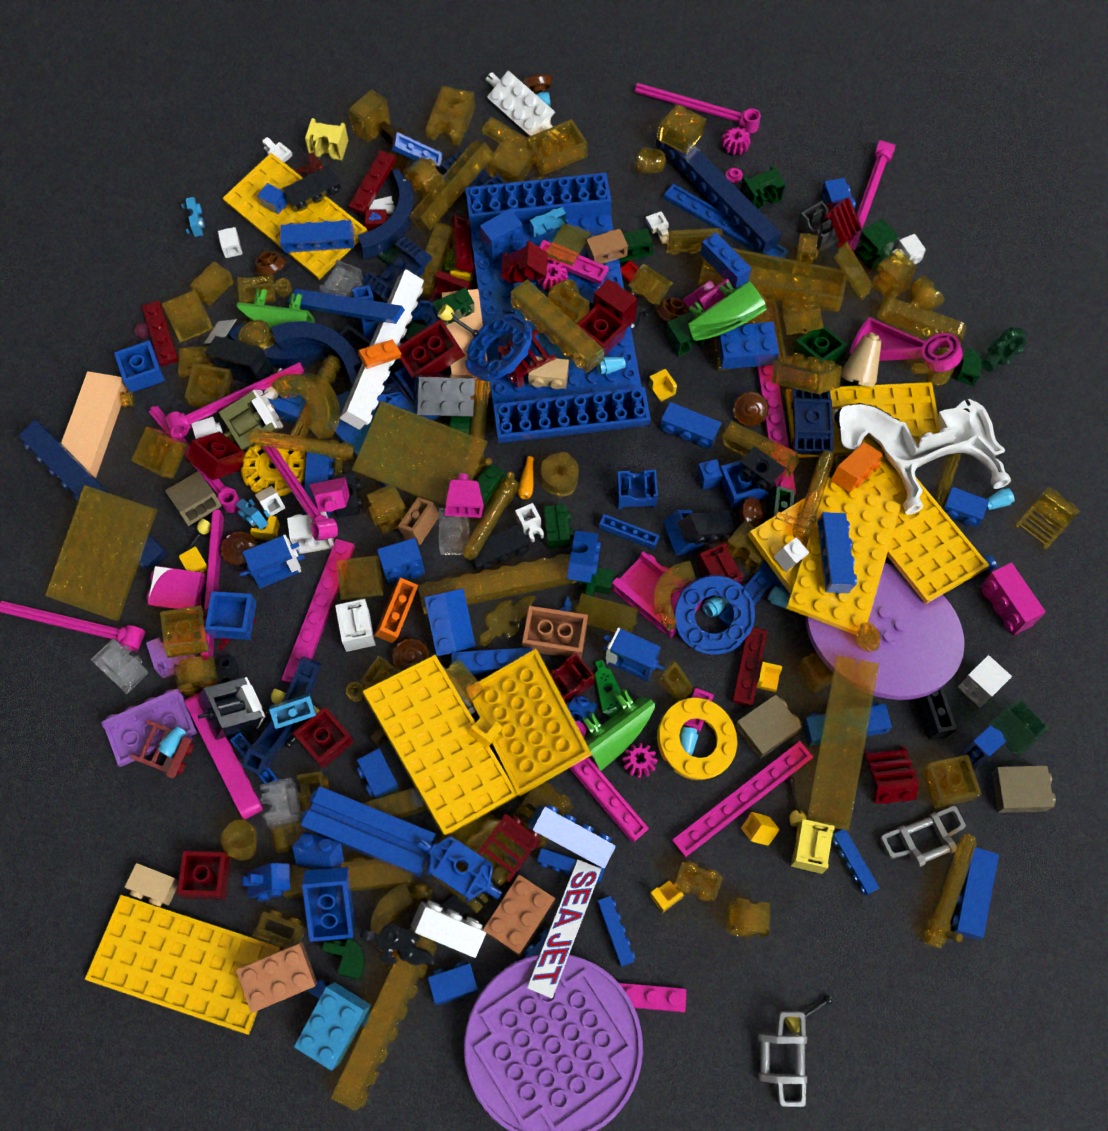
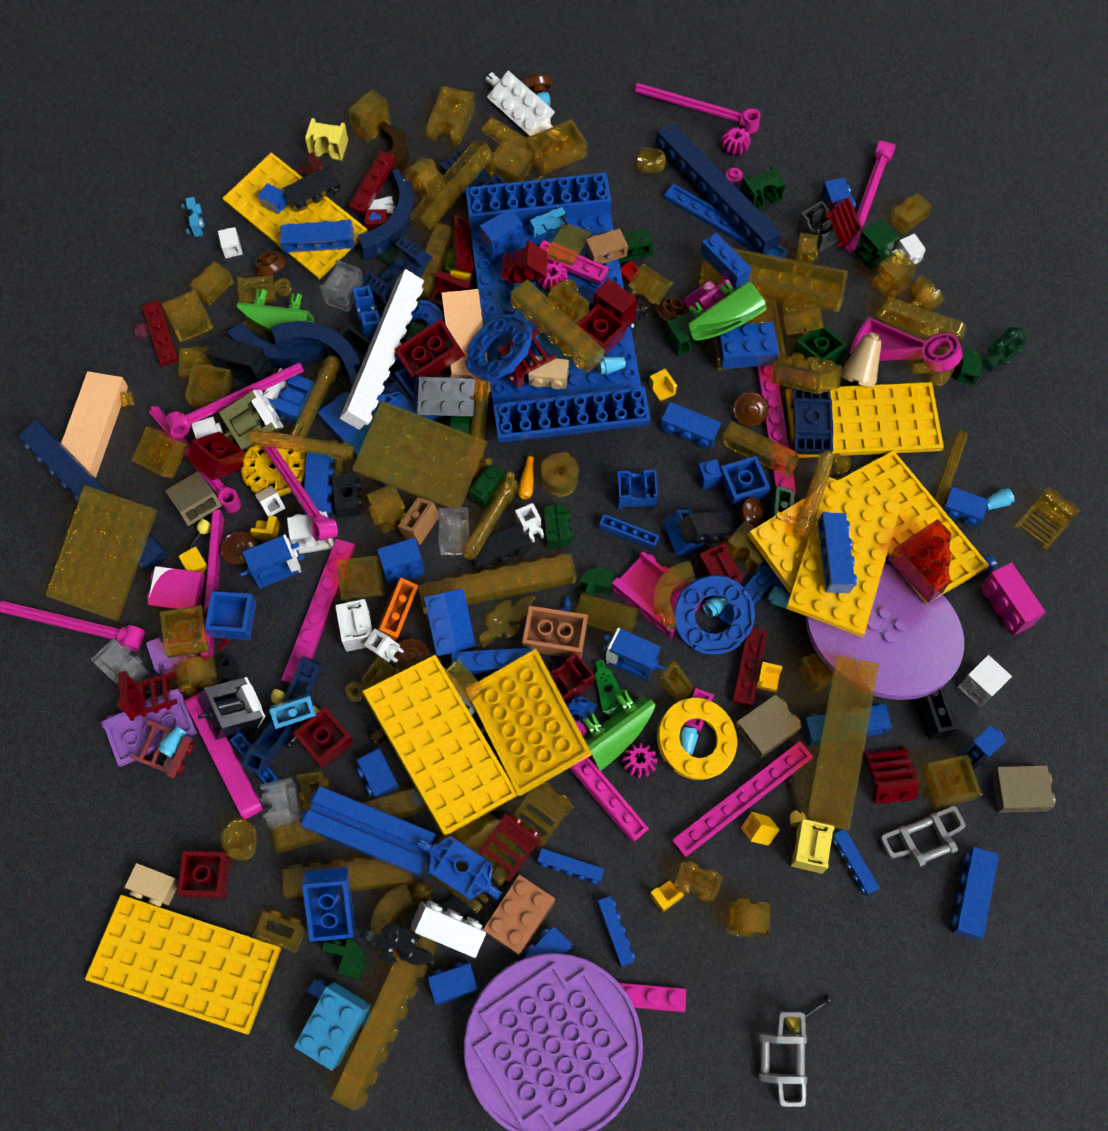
blue brick [114,341,165,393] -> none
white sticker [204,319,237,344] -> none
dark azure piece [235,498,270,530] -> none
nougat brick [236,942,318,1013] -> none
clear yellow piece [238,320,275,350] -> none
blue brick [241,863,290,902] -> none
white plate [262,137,292,163] -> none
clear yellow brick [271,373,339,439] -> none
blue tile [287,289,405,324] -> none
blue brick [292,832,344,870] -> none
dark pink torso [309,477,350,513] -> none
orange plate [358,339,401,369] -> none
plate [392,132,442,170] -> none
dark green brick [432,288,474,325] -> none
hinge [438,304,479,337] -> none
dark pink torso [444,473,484,518] -> none
yellow panel [468,717,503,748] -> none
brick [527,804,616,869] -> none
sticker [527,860,601,998] -> none
blue arch [567,530,601,583] -> none
white plate [645,211,669,244] -> none
clear yellow brick [657,104,706,154] -> none
clear yellow plate [665,228,722,254] -> none
black brick [738,446,785,492] -> none
white brick [773,537,809,572] -> none
orange brick [831,442,883,492] -> none
clear yellow piece [834,242,873,300] -> none
white animal [834,399,1011,515] -> none
clear yellow plate [855,622,881,652] -> none
clear yellow cylinder [924,833,977,949] -> none
clear green brick [989,698,1050,756] -> none
none -> dark red plate [116,671,178,721]
none -> white brick [364,629,404,662]
none -> clear red brick [888,519,951,603]
none -> clear yellow brick [889,193,932,234]

